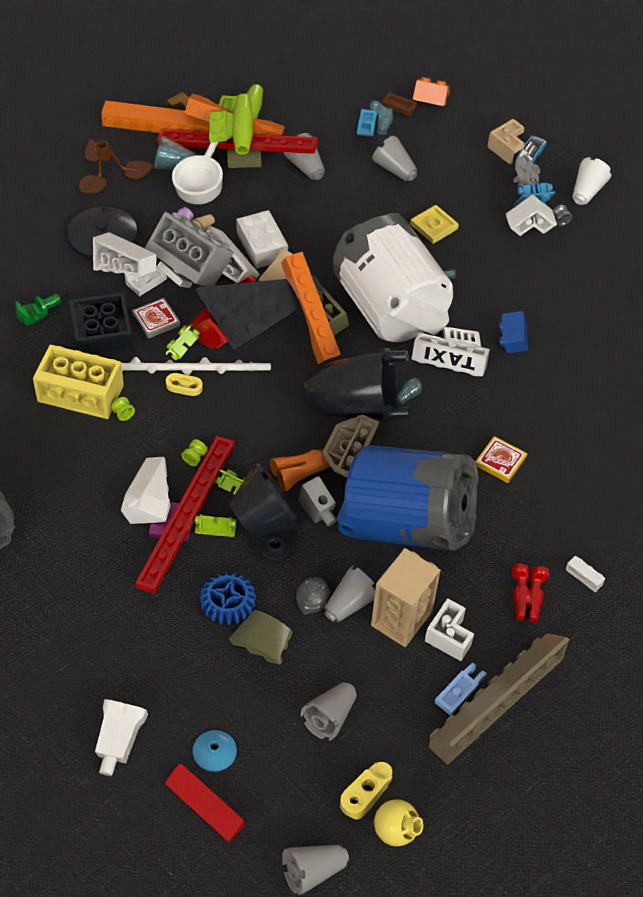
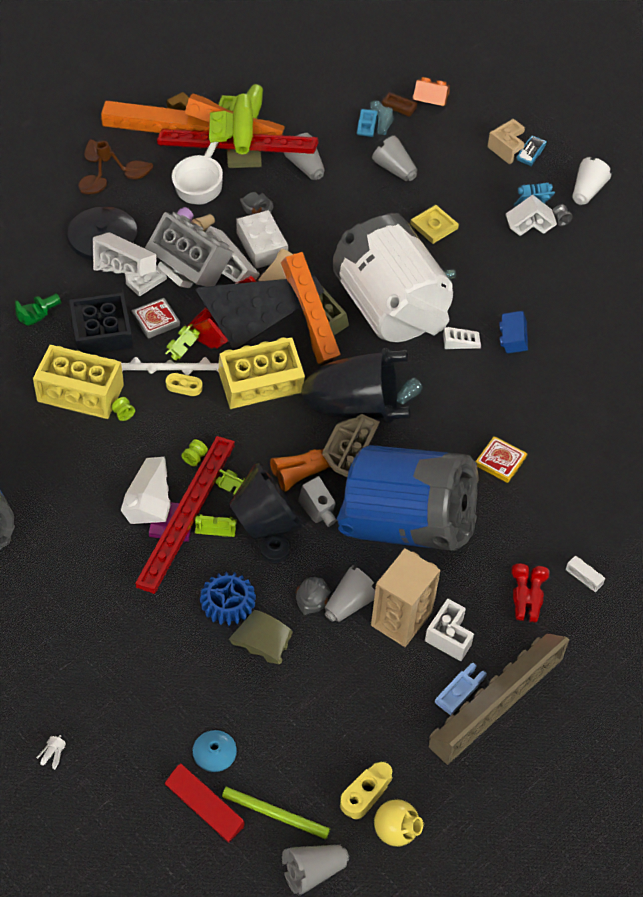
white piece [95,699,148,776] -> none
clear light blue cone [154,136,198,170] -> none
light grey cone [301,682,357,740] -> none
white brick [412,332,490,377] -> none
light grey plate [513,154,540,187] -> none
none -> white piece [37,735,66,770]
none -> light yellow brick [218,337,305,409]
none -> lime piece [222,787,330,839]
none -> dark grey hair [240,192,273,215]

